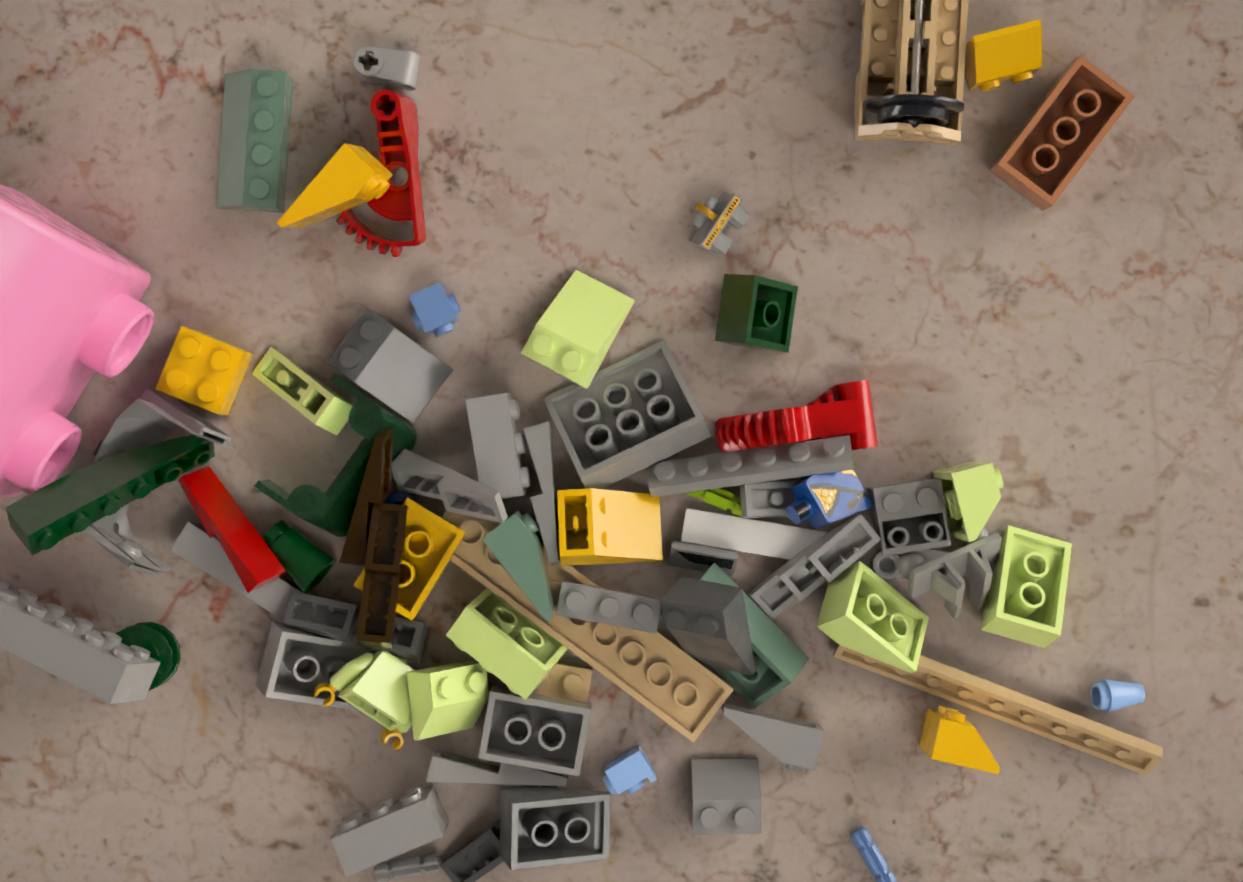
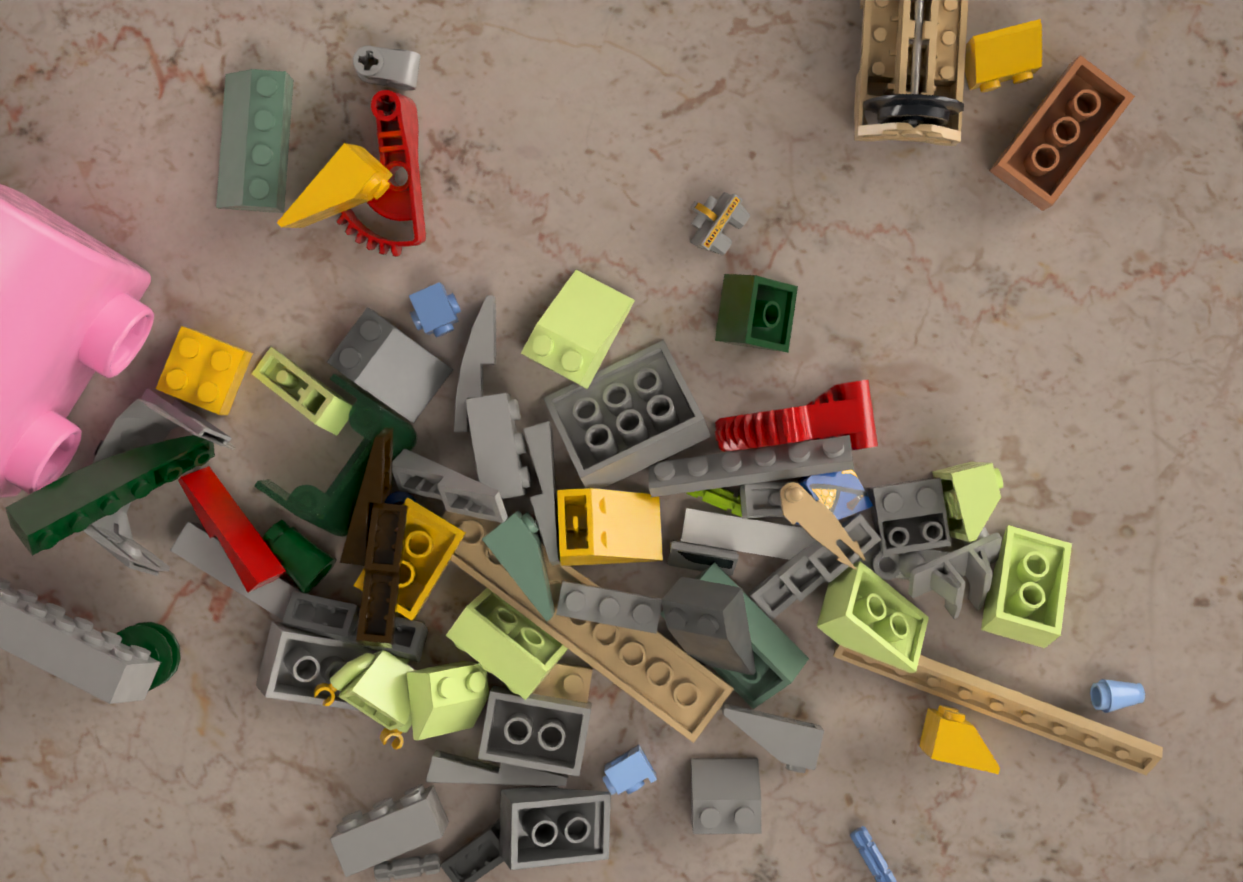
none -> light grey slope [454,295,496,432]
none -> tan piece [780,482,866,570]

